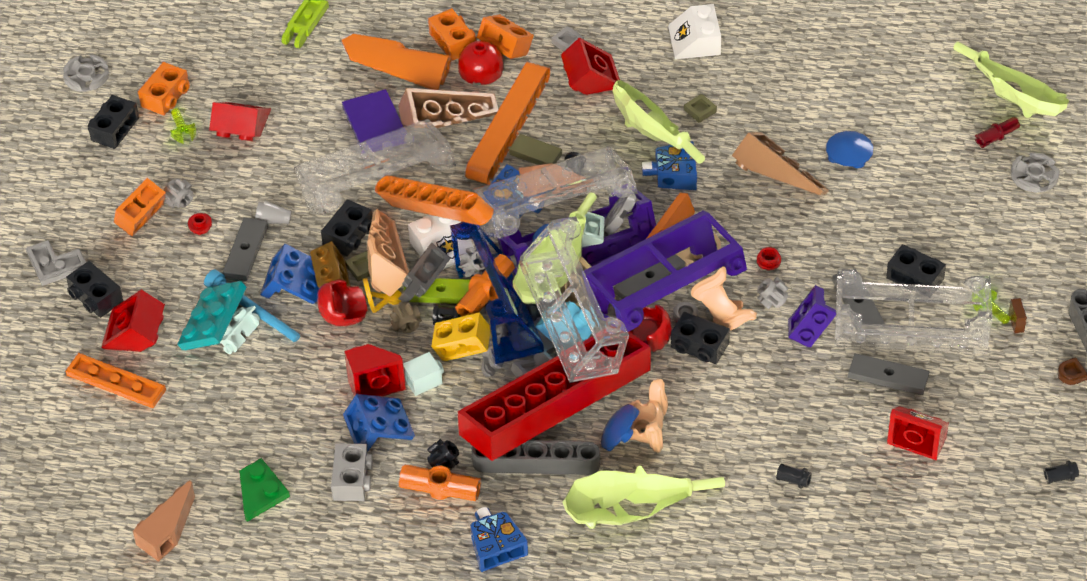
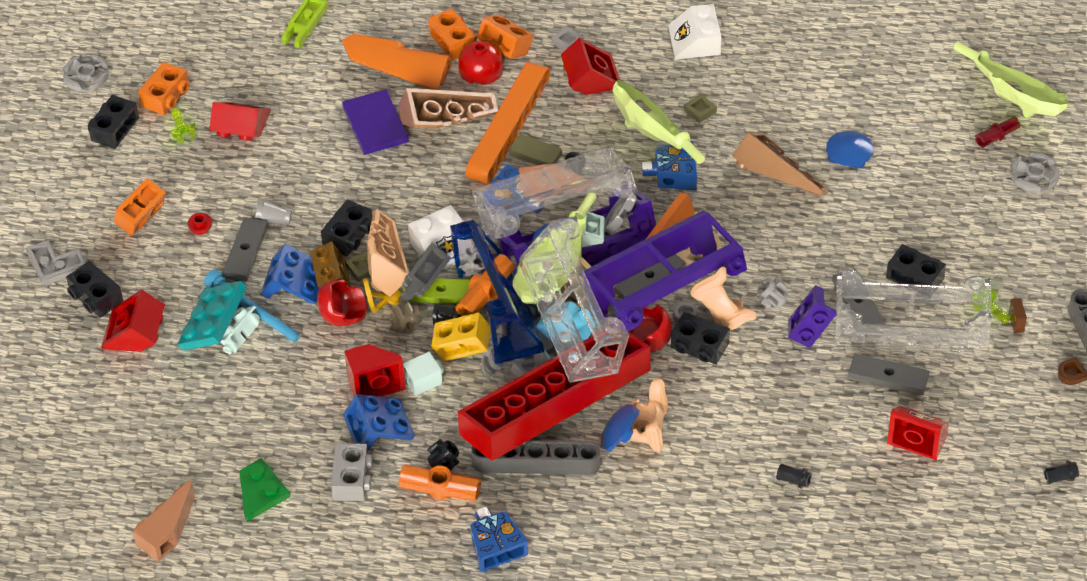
orange tile [65,353,166,408] -> none
light grey gear [164,178,193,208] -> none
clear windscreen [294,119,456,215] -> none
orange beam [375,175,494,225] -> none
yellowish green piece [562,466,725,529] -> none
red plate [757,247,781,270] -> none

